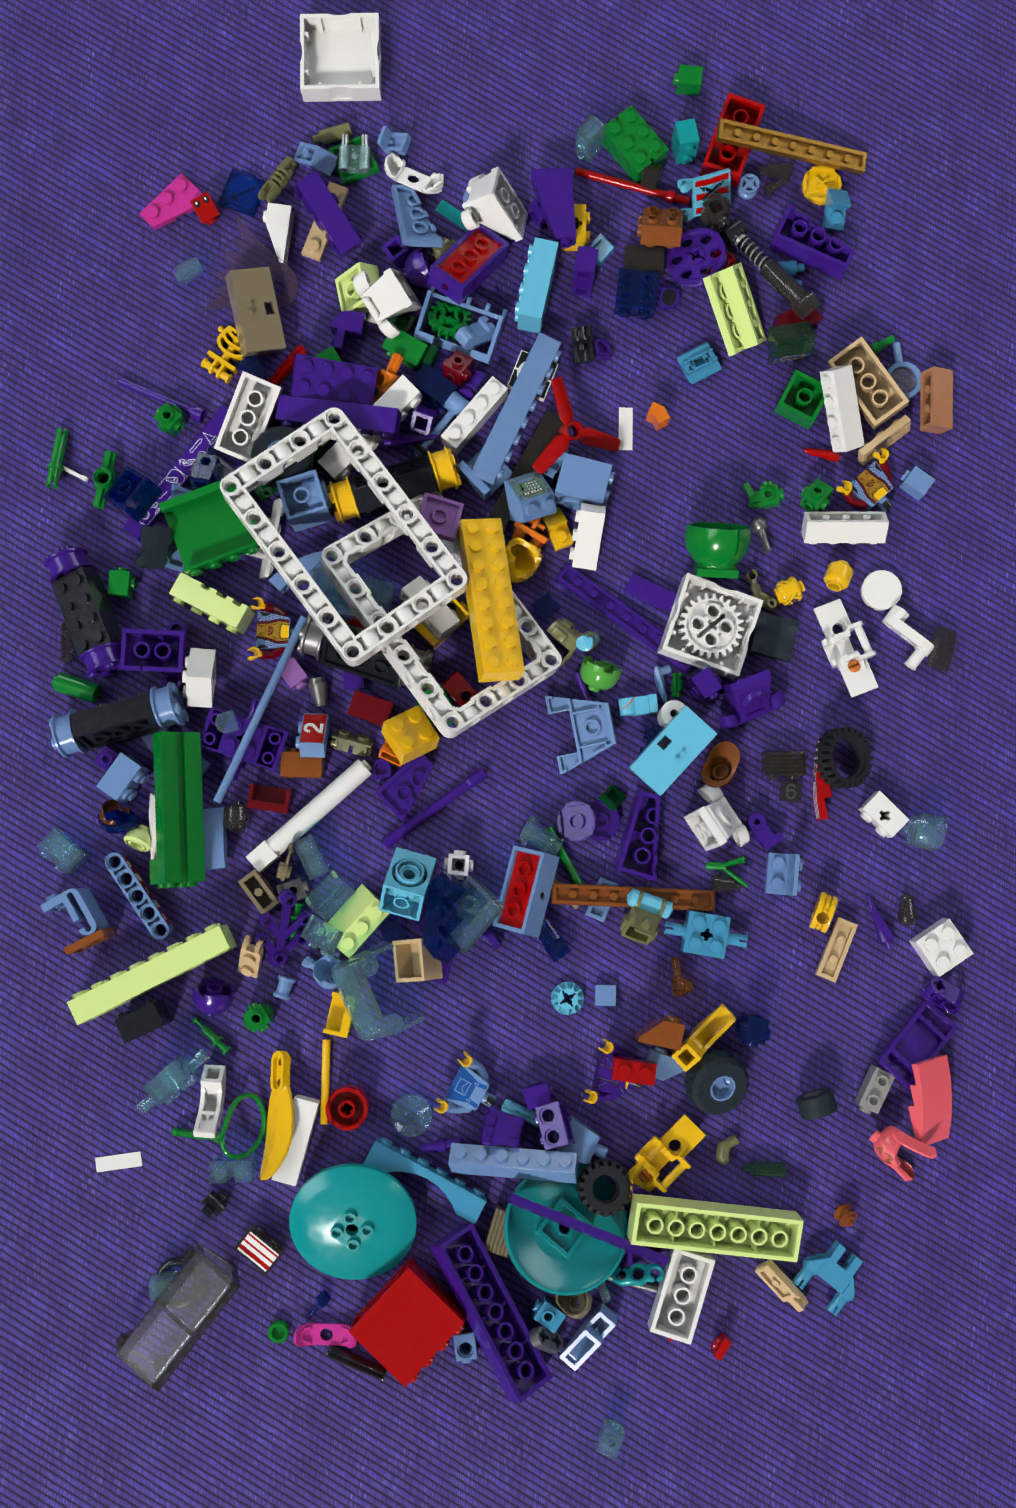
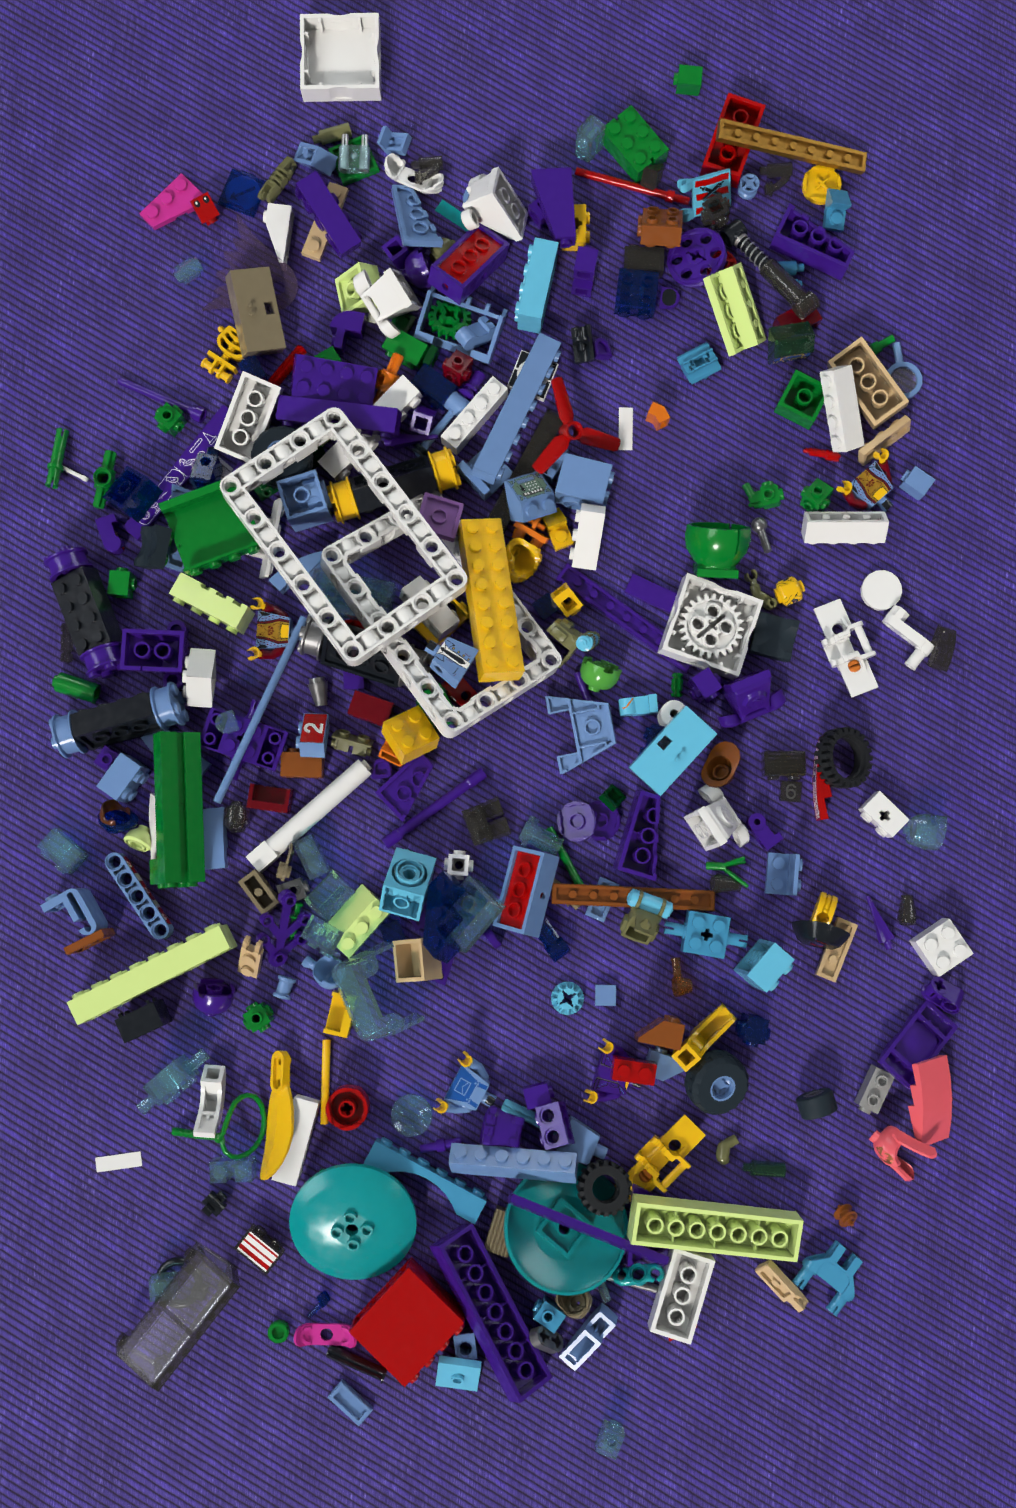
green piece [192,1017,231,1055] -> none
medium lavender brick [281,657,310,691] -> none
dark azure bracket [590,233,616,267] -> none
medium blue bar [654,665,671,703] -> none
teal brick [671,118,700,165] -> none
red plate [710,1332,732,1361] -> none
yellow head [824,560,854,592] -> none
nougat brick [920,366,954,434] -> none
none -> dark purple leg [95,513,125,555]
none -> medium blue tile [327,1379,374,1426]
none -> clear smoke plant [411,155,444,185]
none -> medium blue torso [424,637,479,689]
none -> medium azure plate [435,1355,482,1392]
none -> clear smoke hips [461,797,512,846]
none -> yellow brick [550,582,583,617]
none -> medium azure brick [733,939,795,993]
none -> black piece [792,920,850,950]

